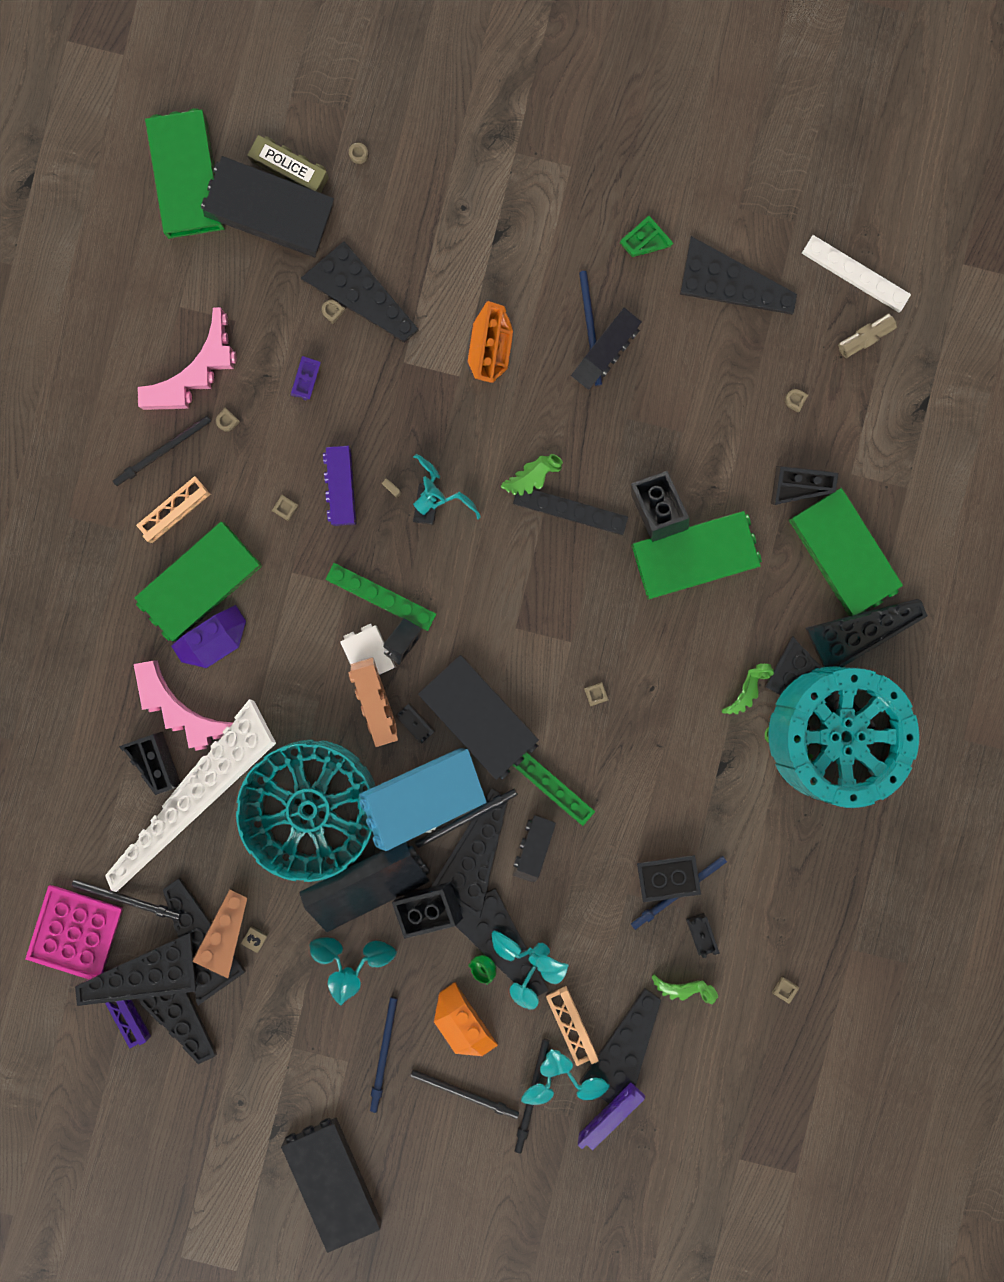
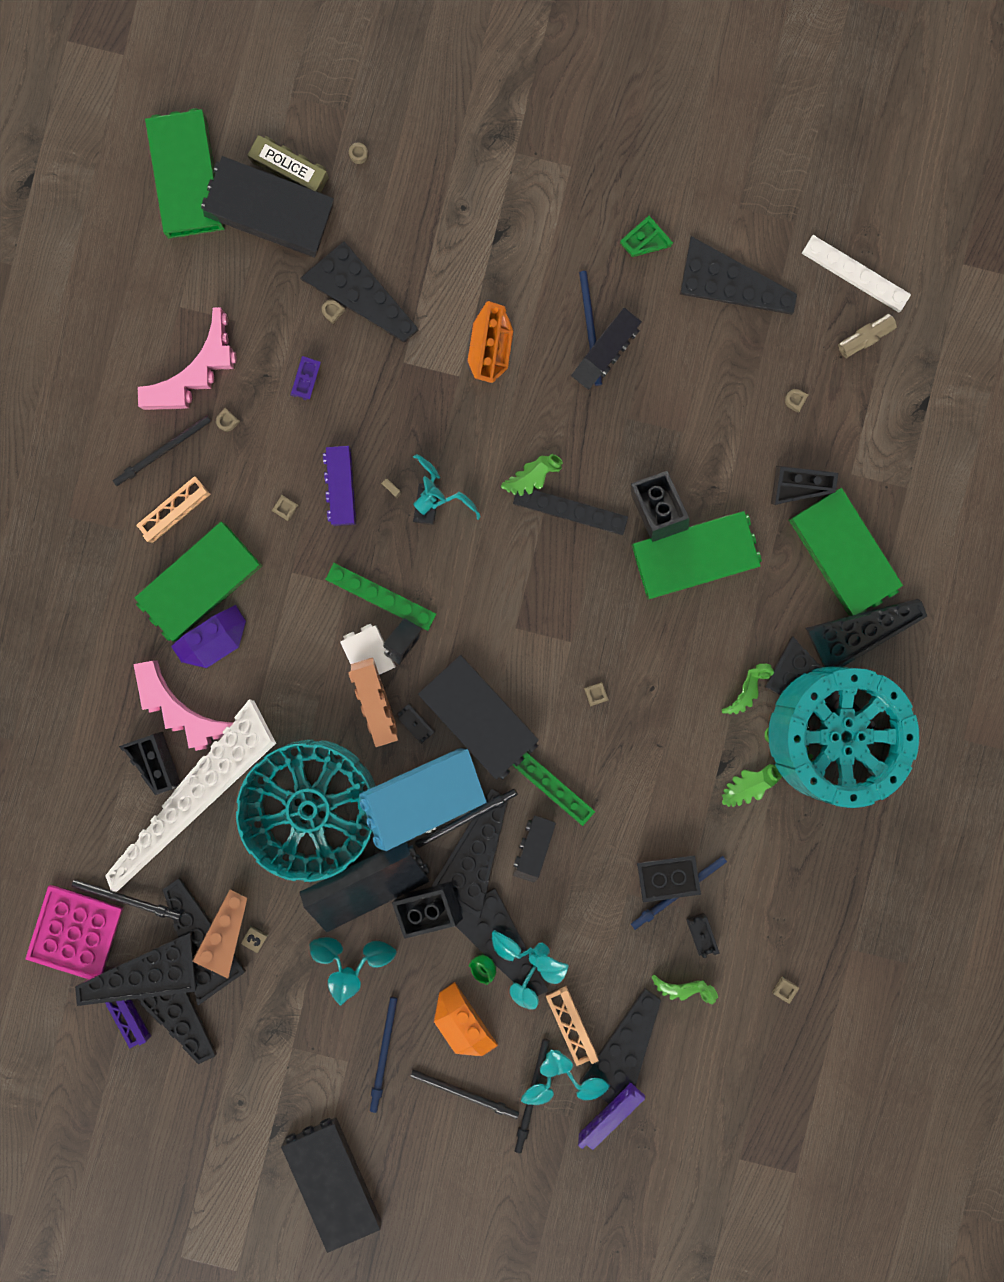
none -> bright green plant [722,764,782,807]

